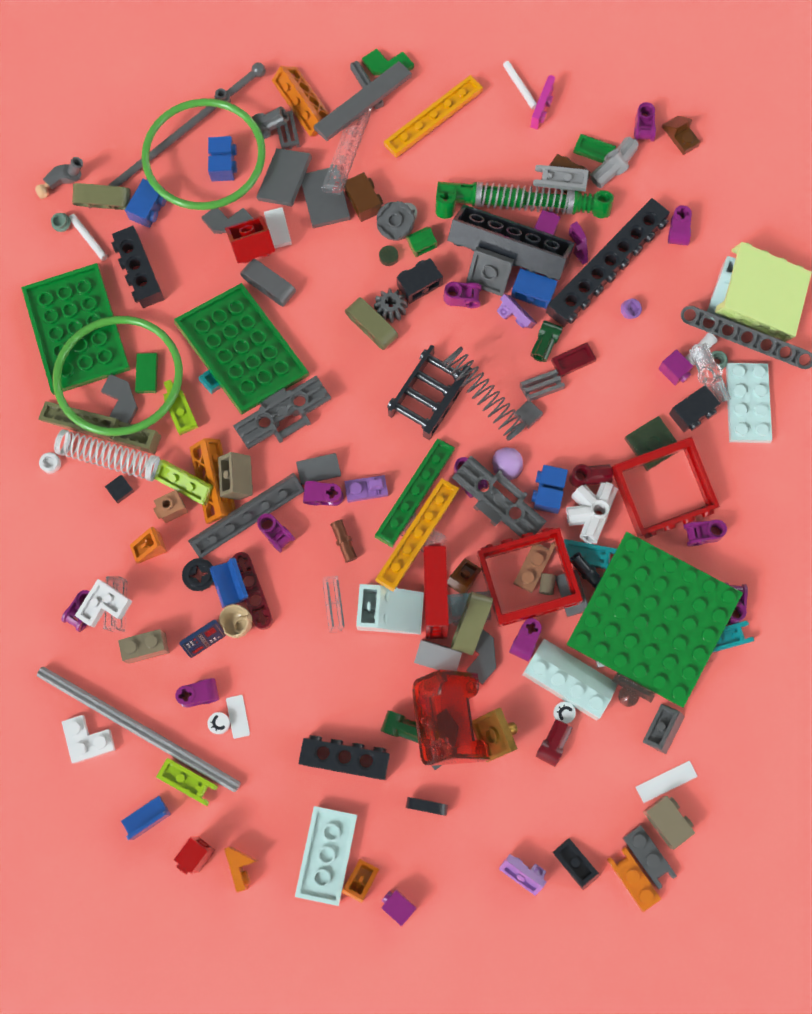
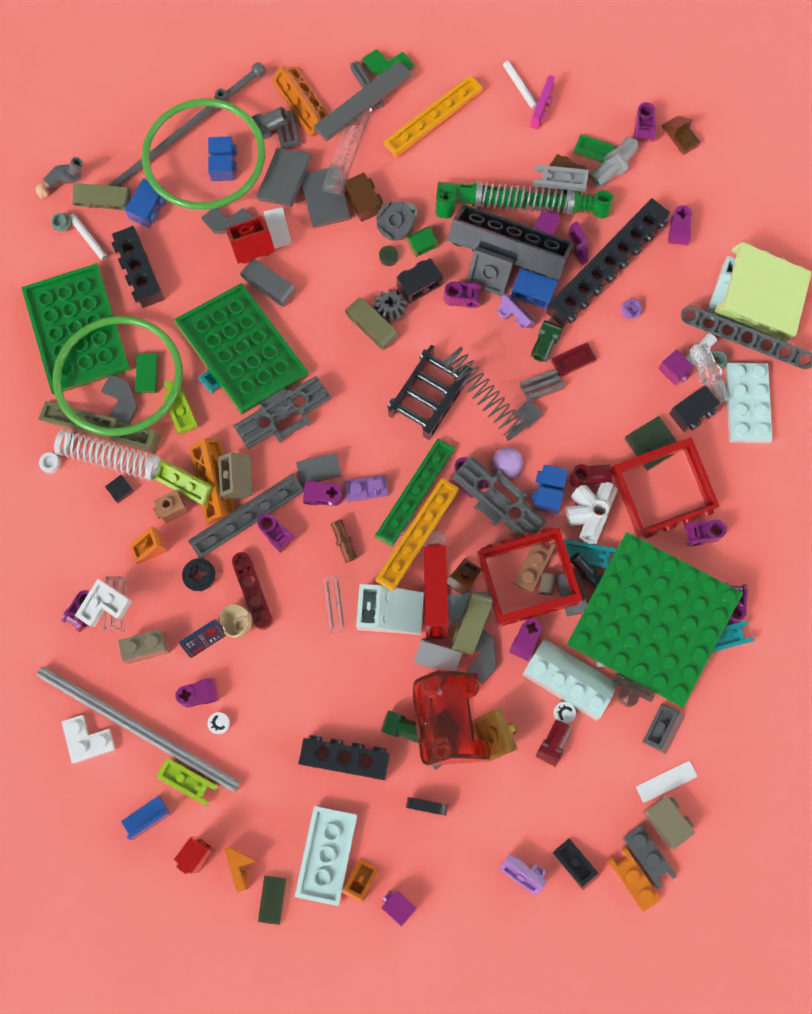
blue panel [210,557,248,608] -> none
white sticker [226,695,250,739] -> none
none -> clear green tile [257,875,287,925]

